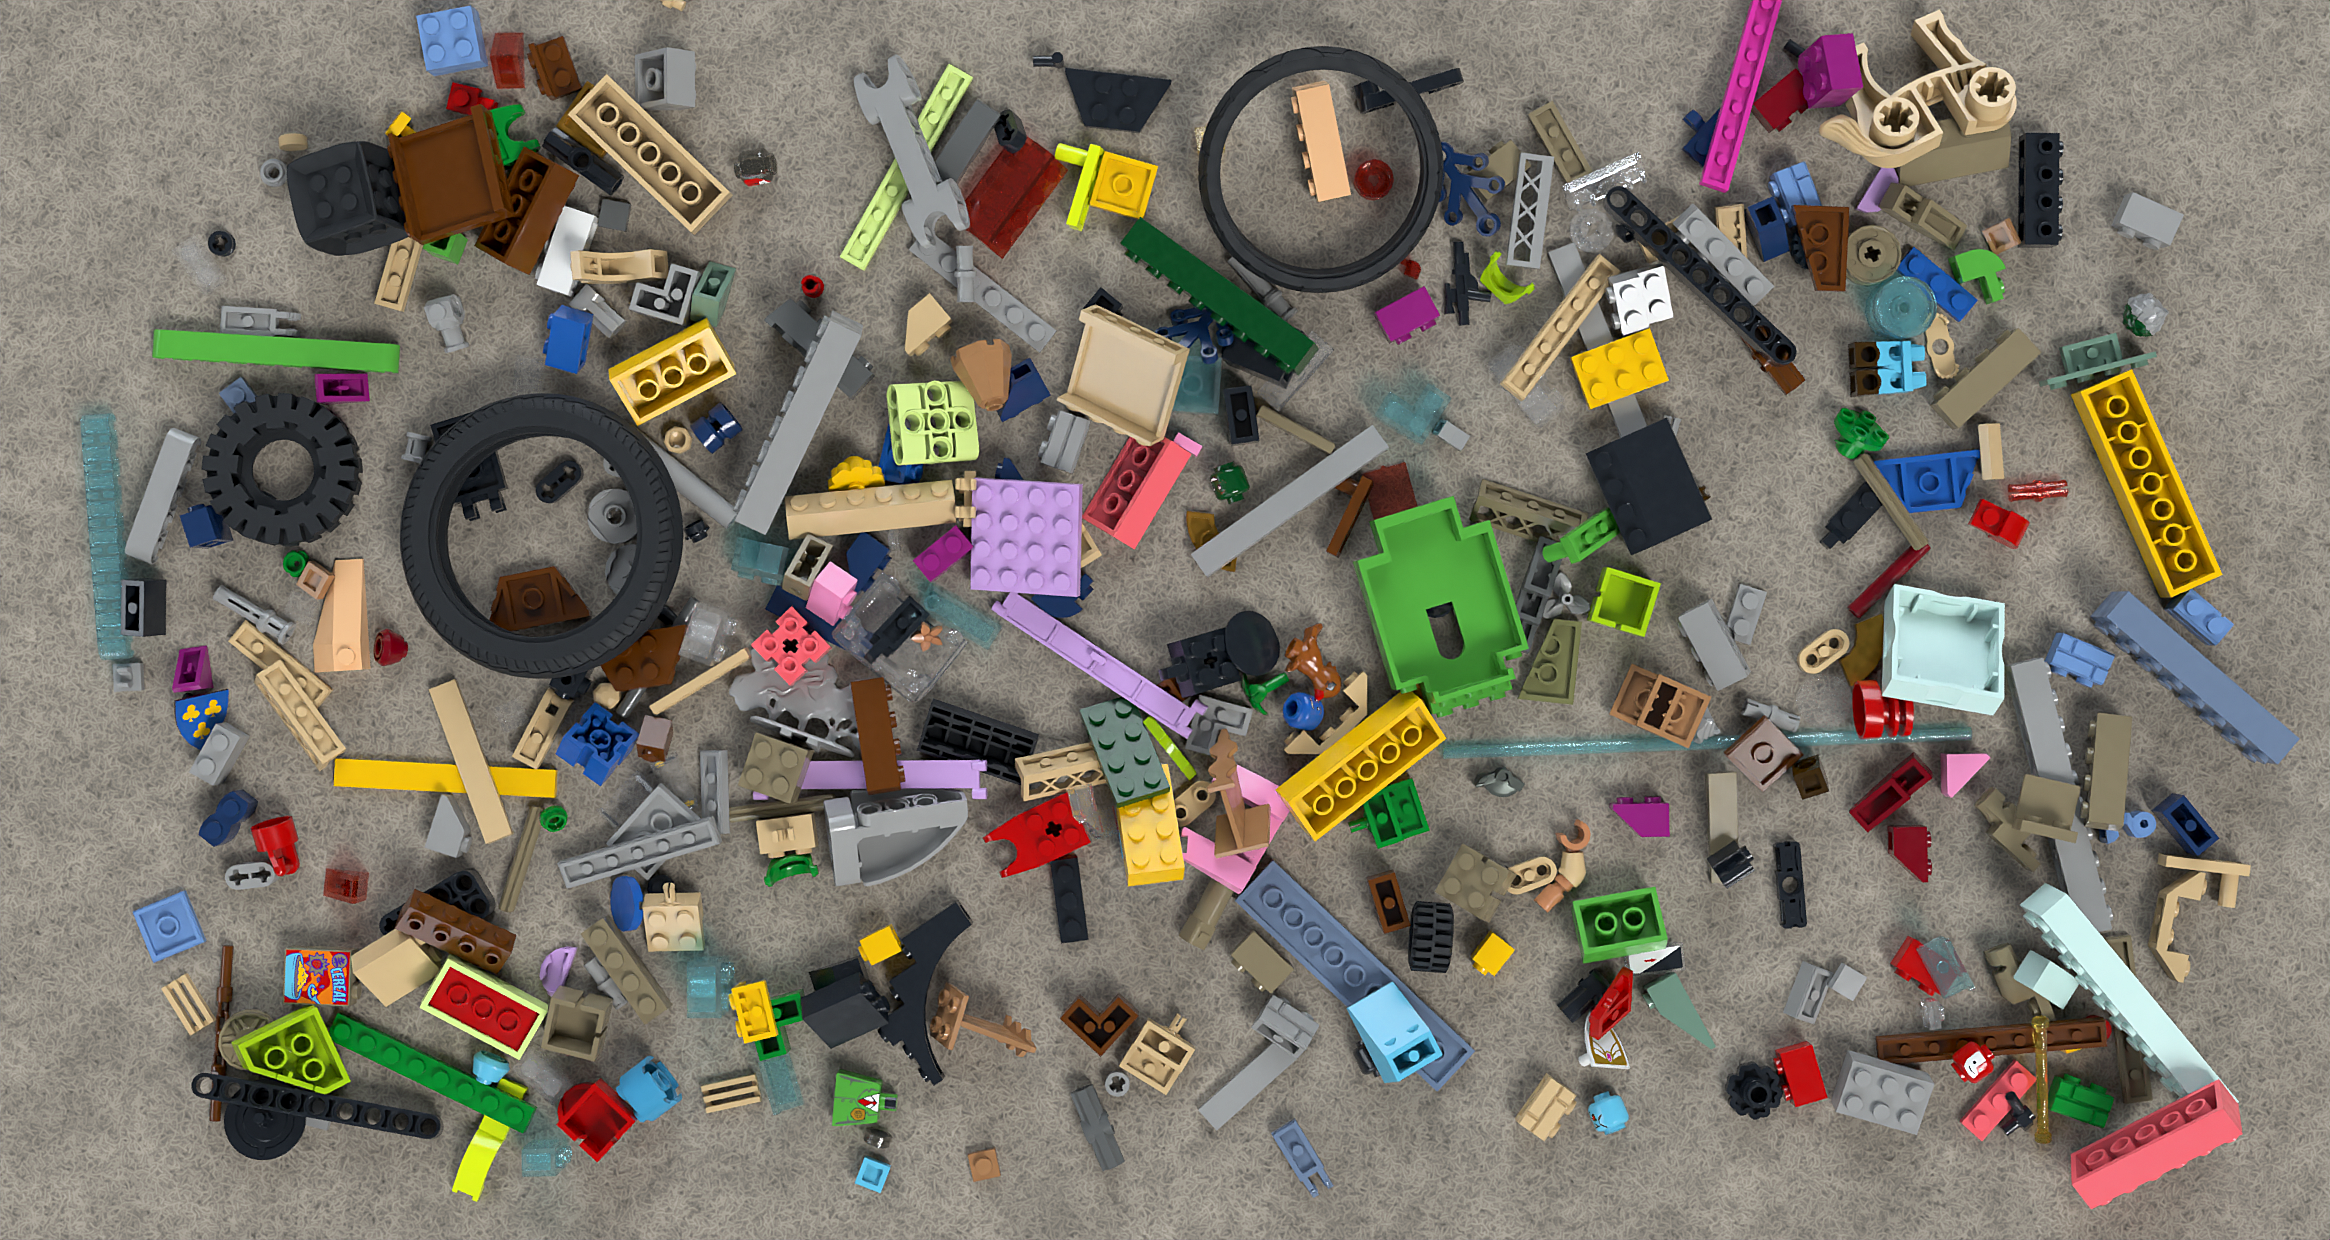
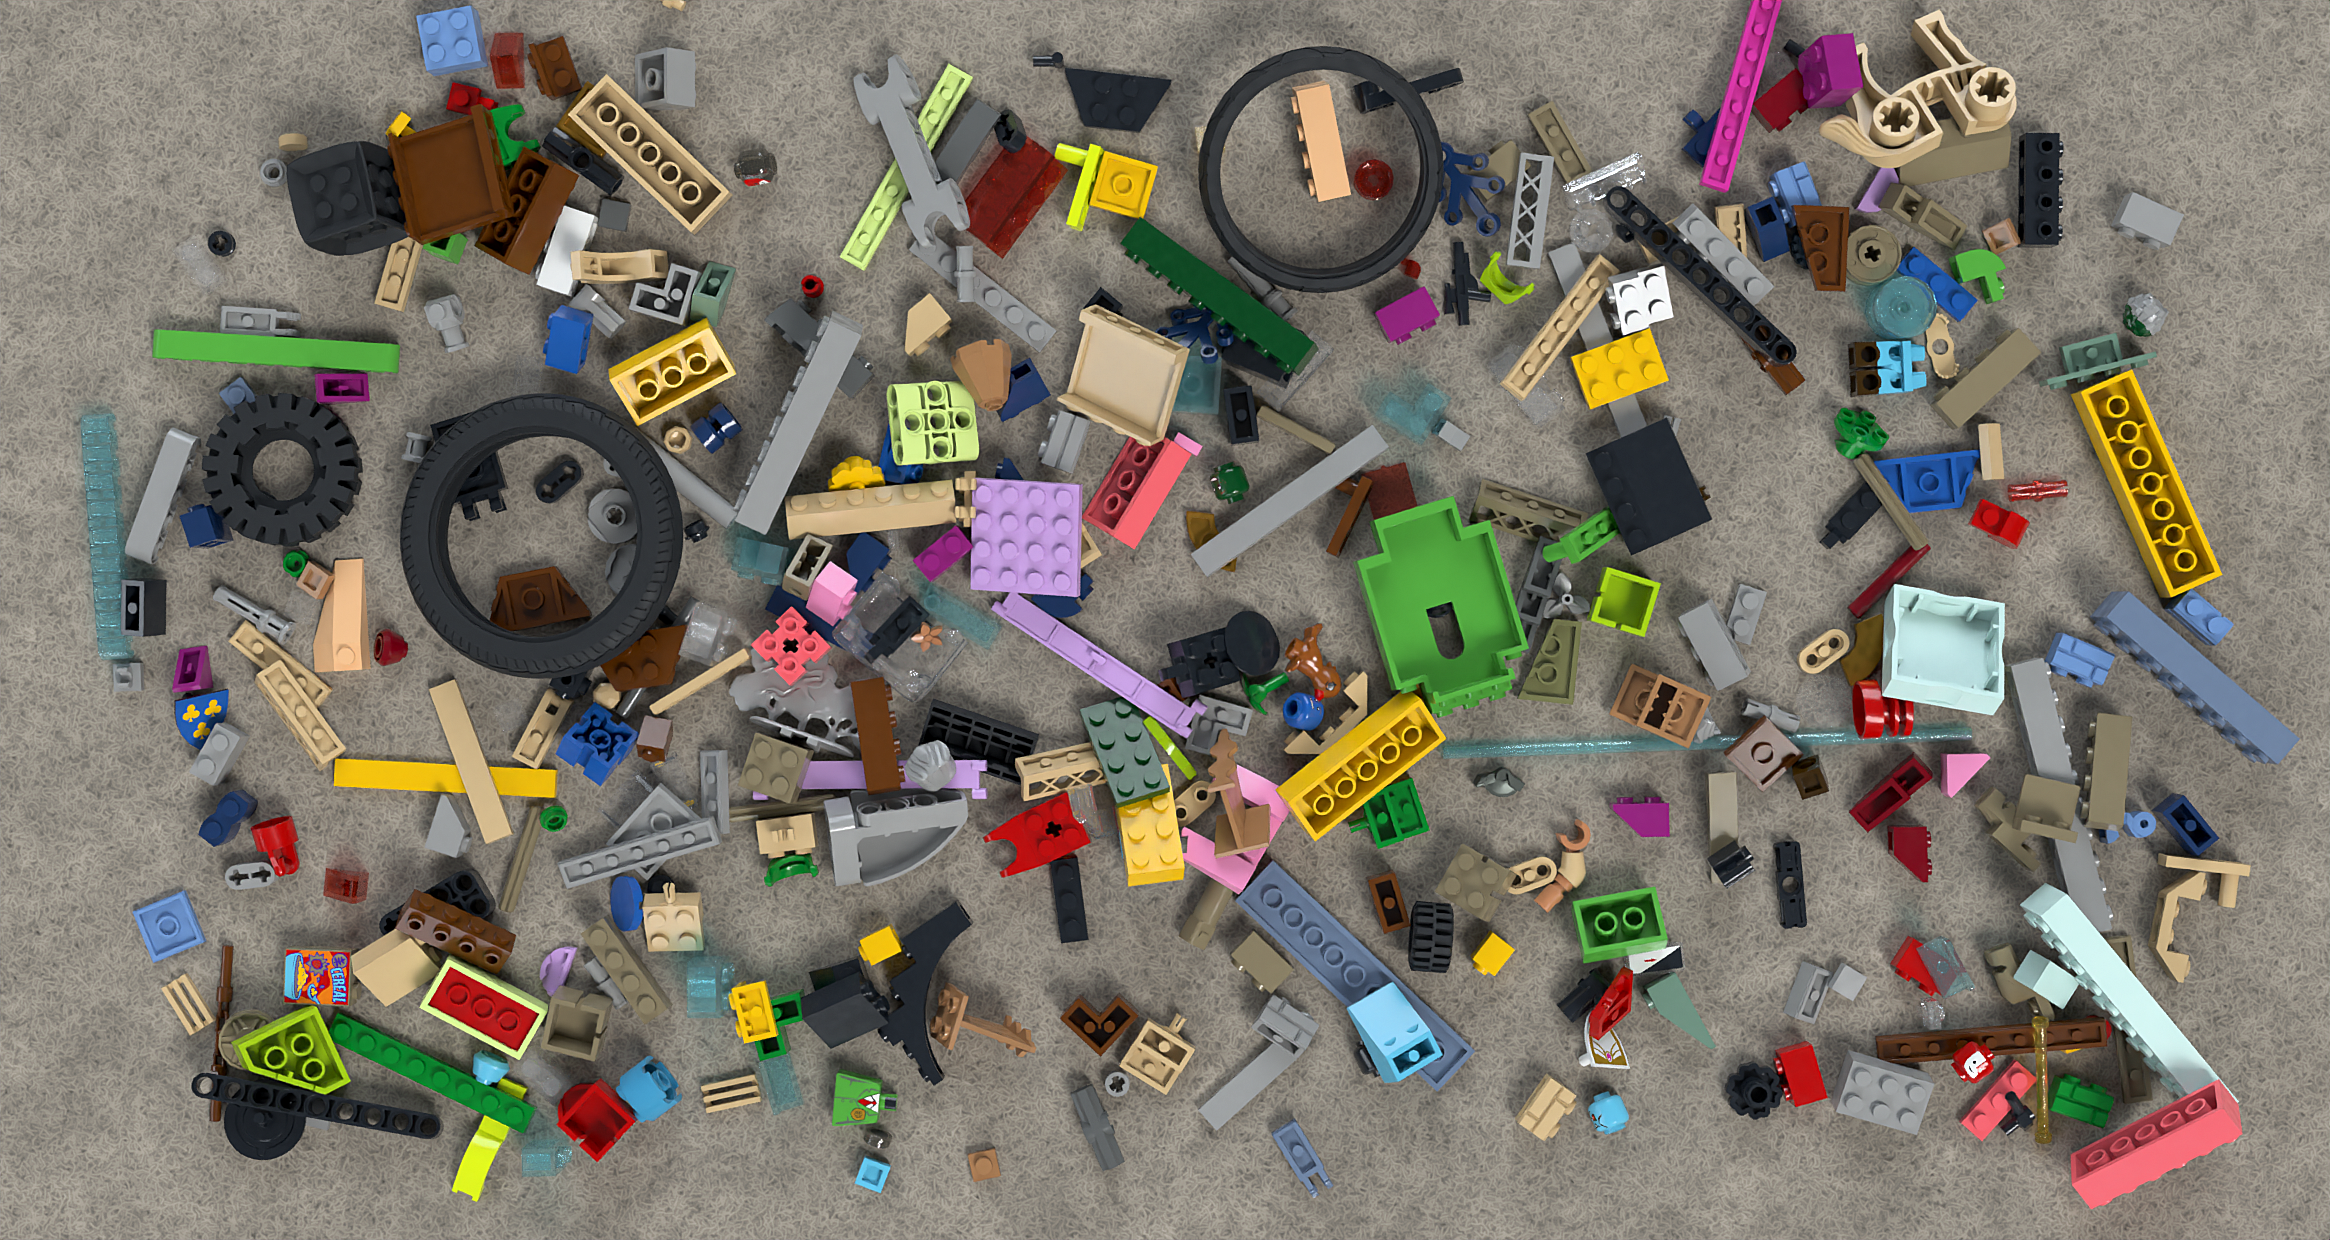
none -> light grey hair [904,740,956,791]

